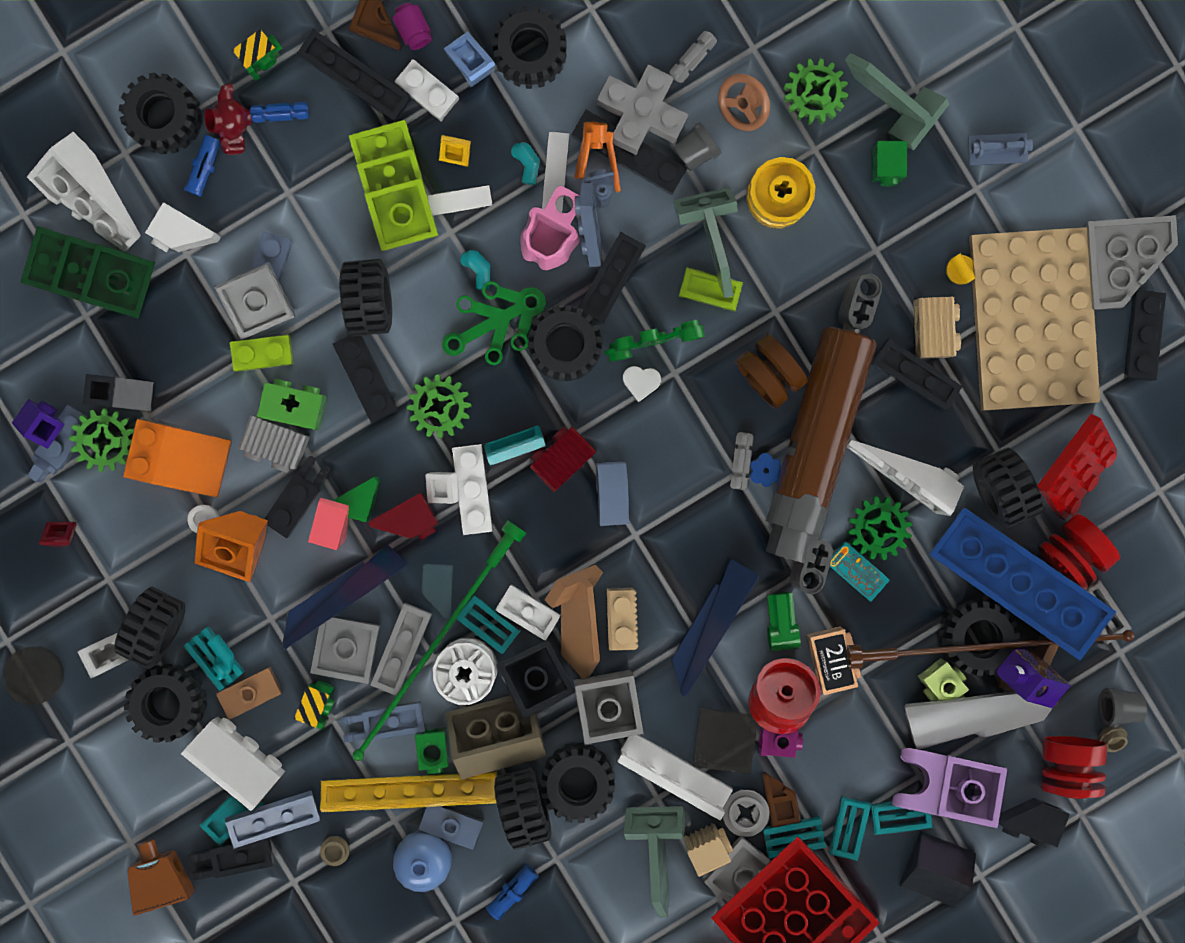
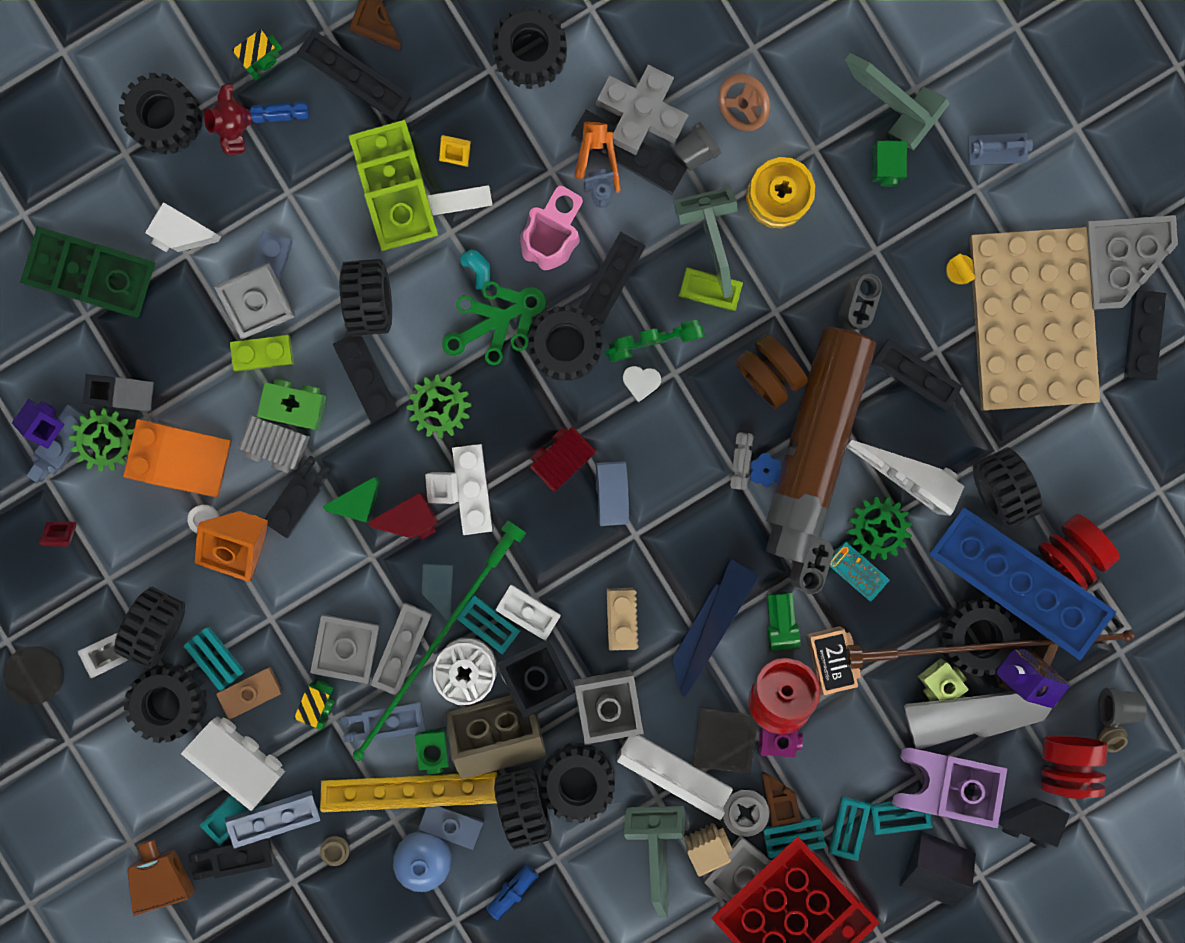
white wedge [27,132,141,252] -> none
blue pin [184,135,221,197] -> none
teal arm [207,634,234,680] -> none
dark blue wedge [281,544,408,651] -> none
coral slope [308,497,349,550] -> none
magenta brick [392,3,432,50] -> none
white plate [395,59,459,121] -> none
light blue slope [444,31,495,87] -> none
teal tile [484,425,546,466] -> none
teal arm [511,142,540,186] -> none
white sticker [542,132,569,213] -> none
medium nougat piece [545,565,603,680] -> none
sand blue plate [575,183,602,267] -> none
light grey axle [669,31,717,83] -> none
bright green gear [783,58,848,125] -> none
tan brick [913,297,961,359] -> none
red plate [1037,413,1118,521] -> none

